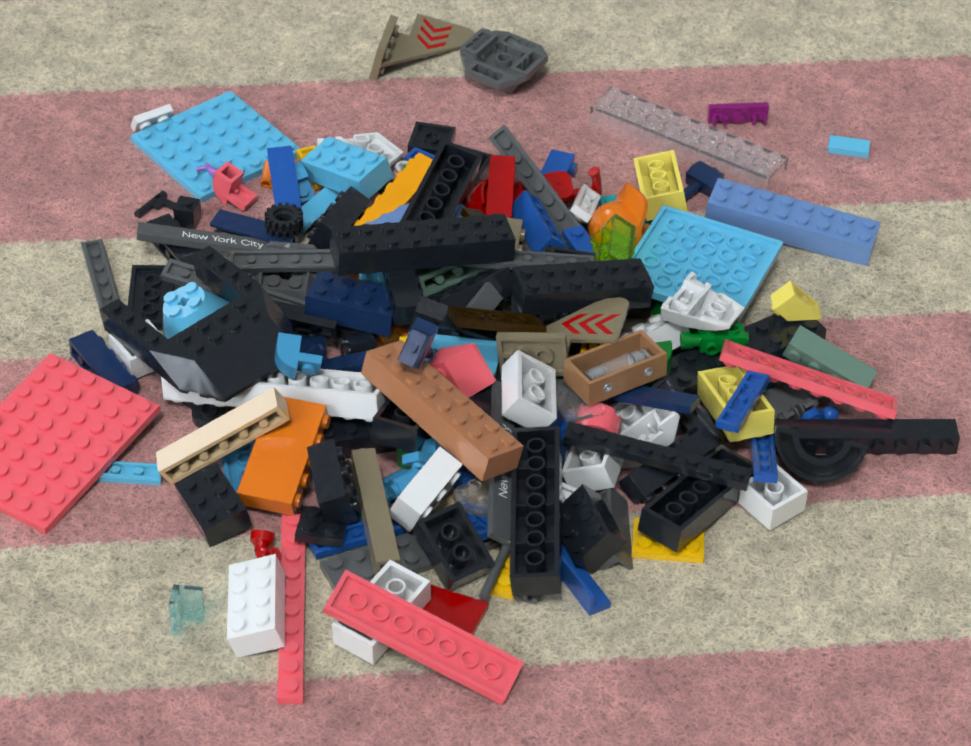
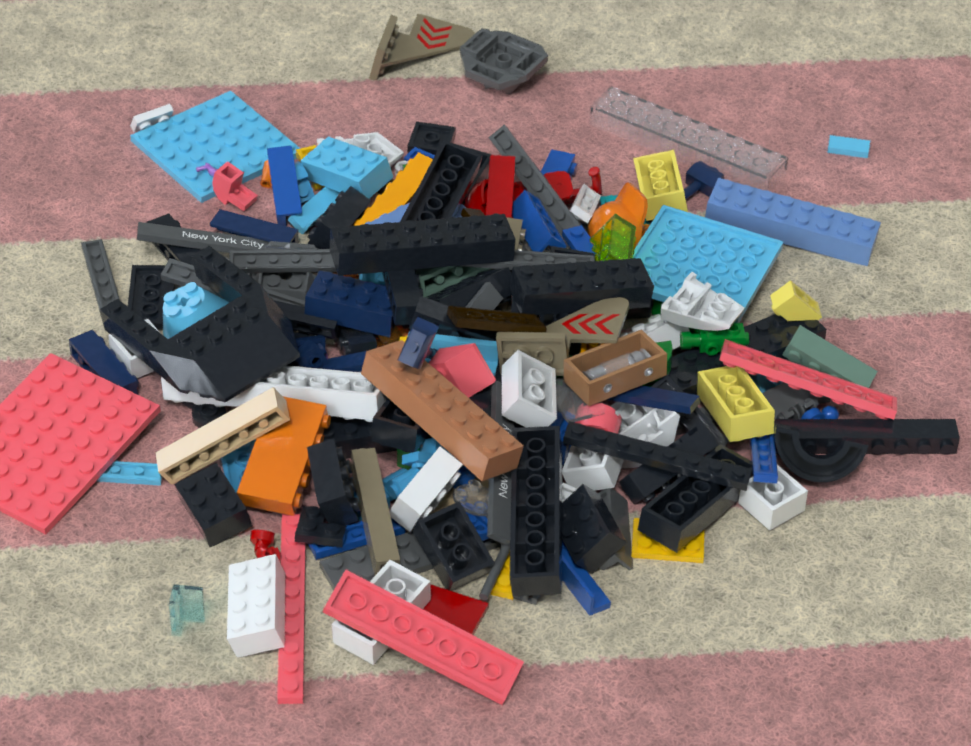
black hose [134,190,176,219] -> none
black brick [173,195,201,229] -> none
black tyre [265,202,303,240] -> none
dark azure brick [274,332,322,379] -> none
magenta plate [707,102,769,126] -> none
blue plate [716,371,770,433] -> none

